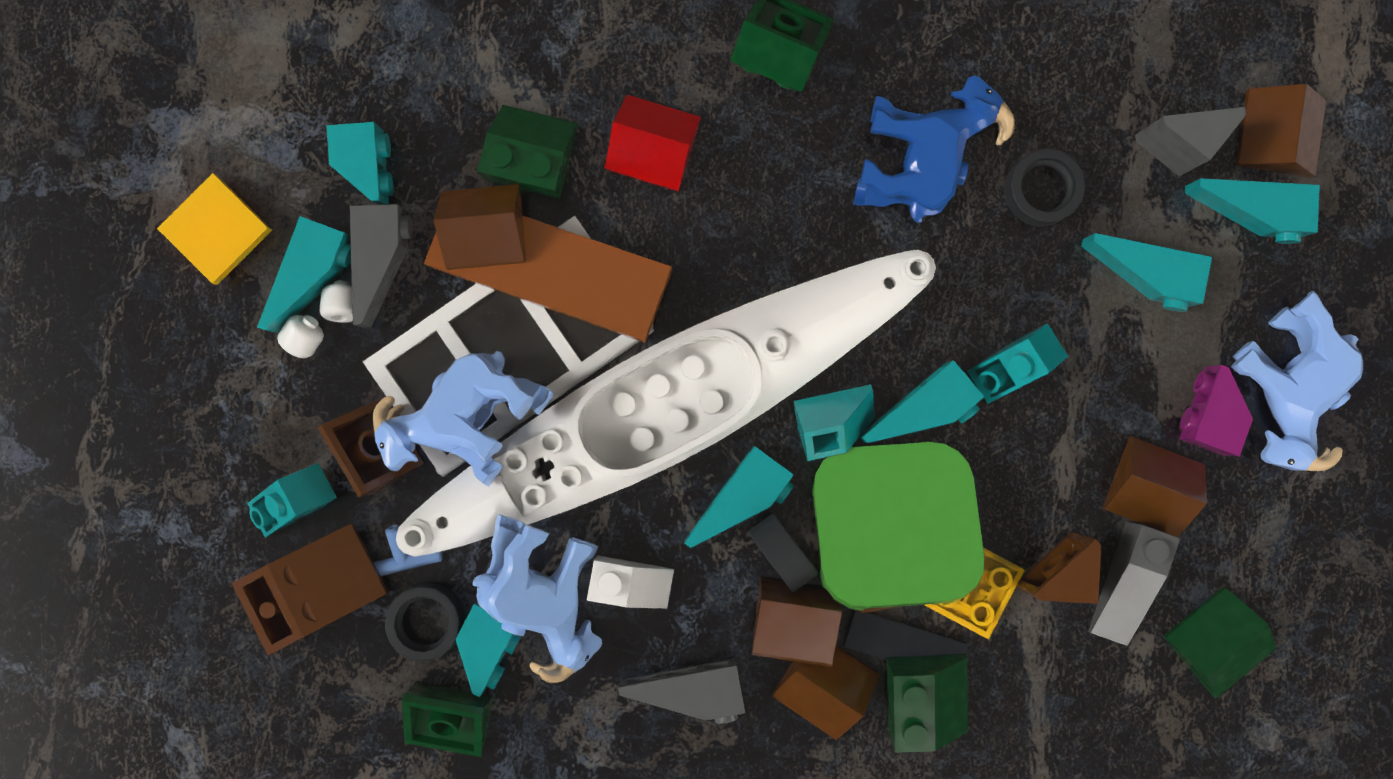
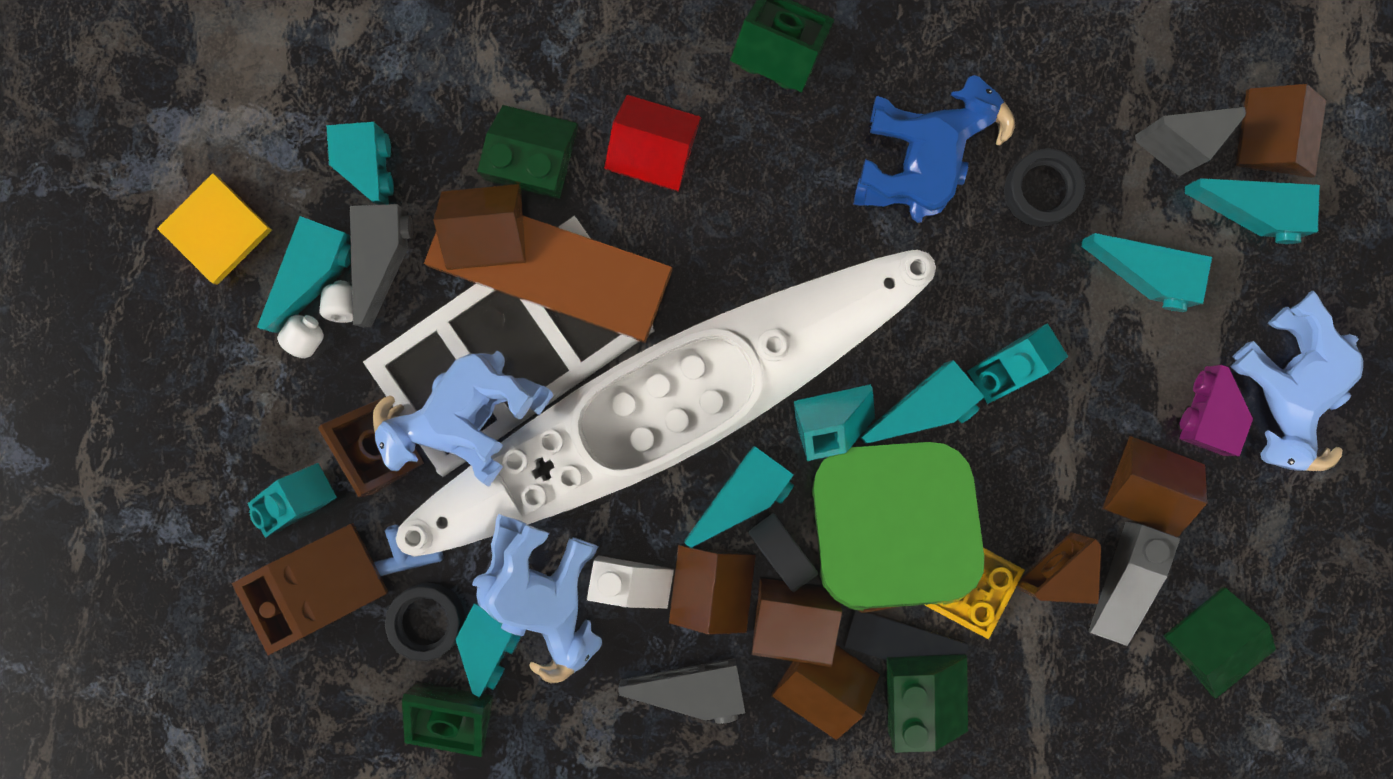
none -> reddish brown slope [669,545,756,634]

